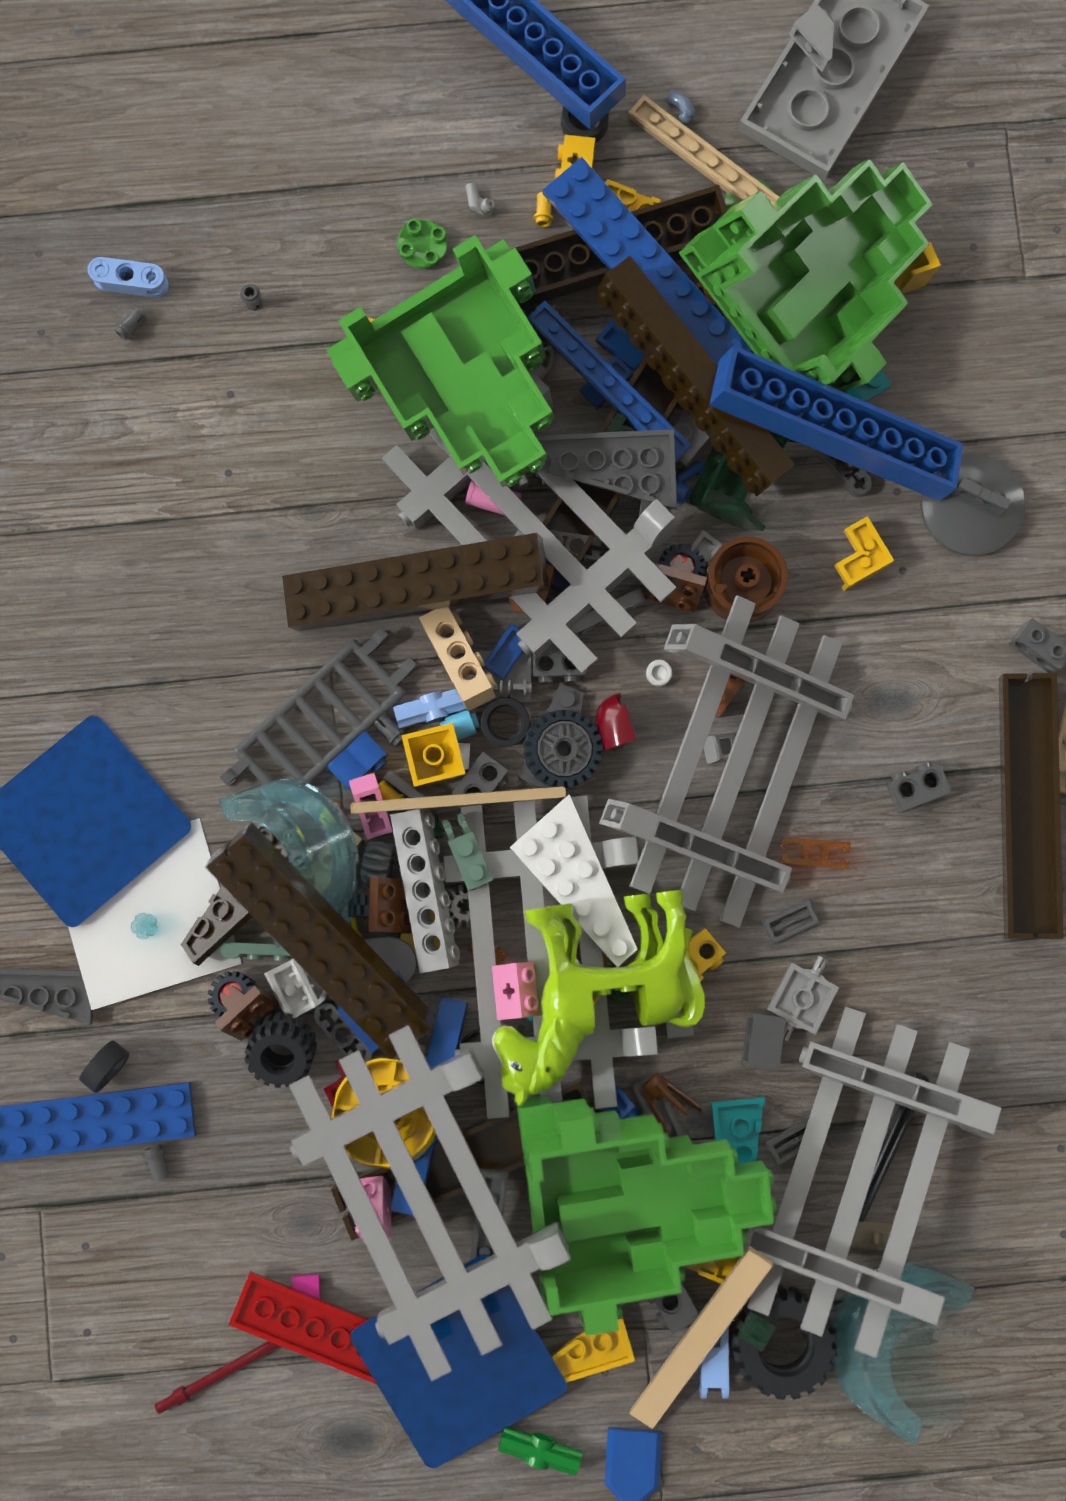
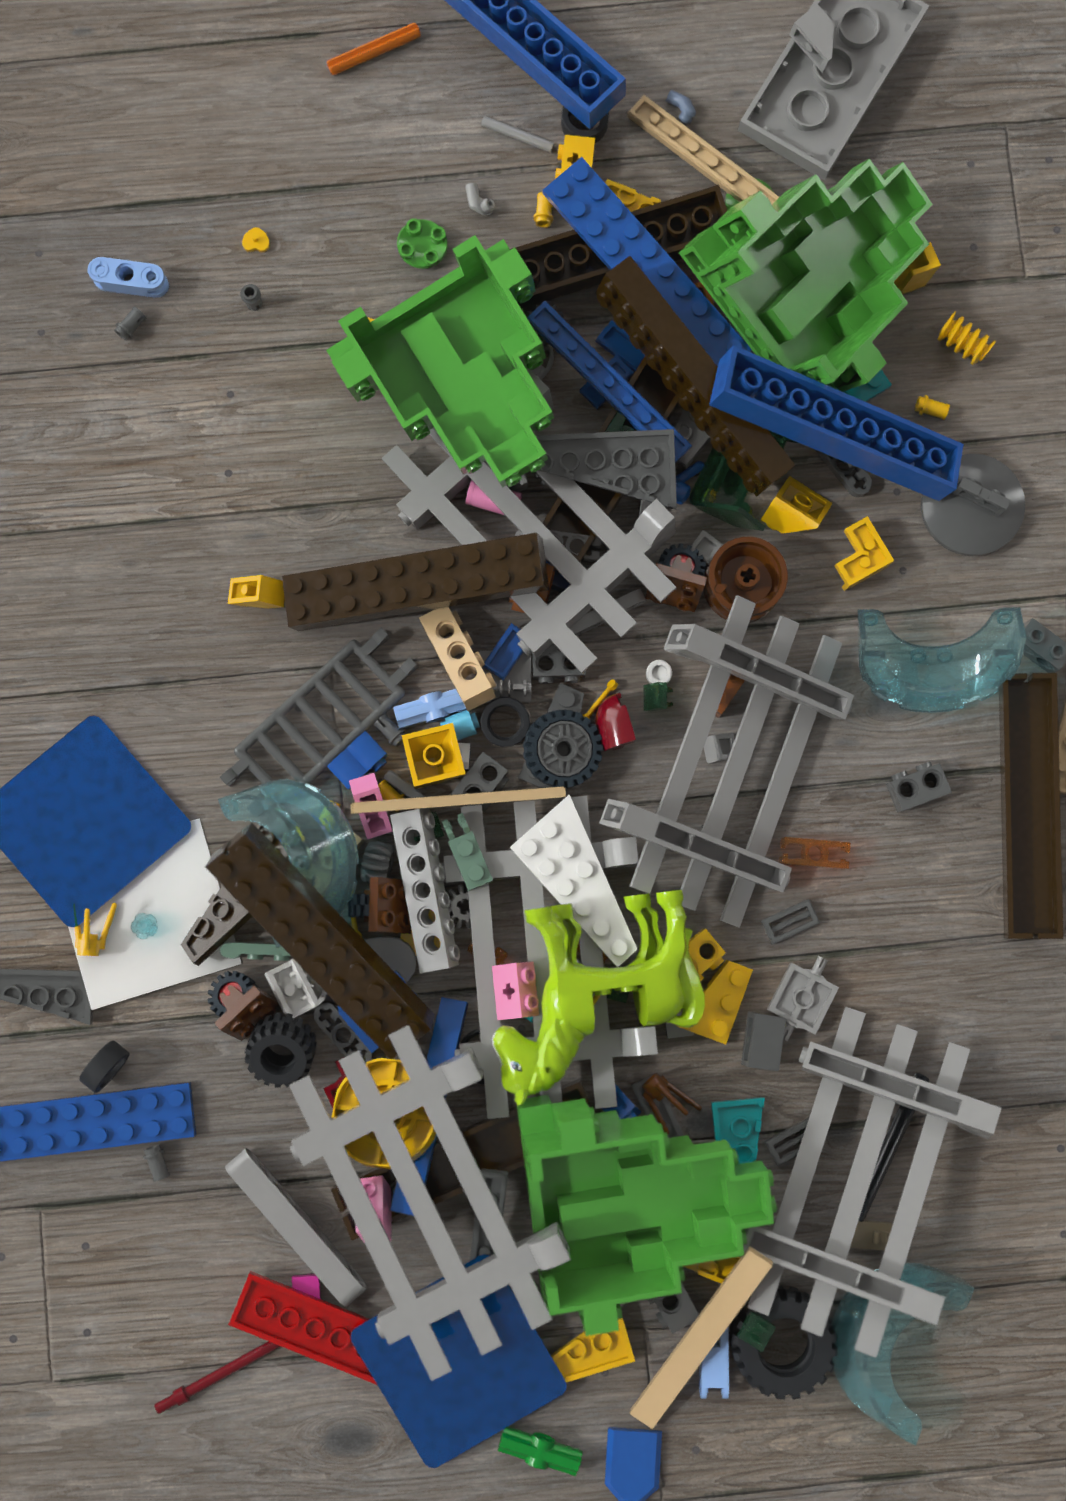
none -> yellow plant [73,903,117,956]
none -> light grey beam [225,1148,367,1307]
none -> yellow slope [228,575,285,609]
none -> yellow piece [242,227,270,253]
none -> orange axle [327,23,421,75]
none -> light grey bar [481,116,555,153]
none -> yellow hinge [582,679,618,719]
none -> clear green tile [643,682,673,711]
none -> yellow wing [675,960,753,1045]
none -> yellow slope [761,476,833,534]
none -> clear light blue windscreen [858,607,1026,713]
none -> yellow pin [914,395,950,420]
none -> yellow piece [937,311,996,365]

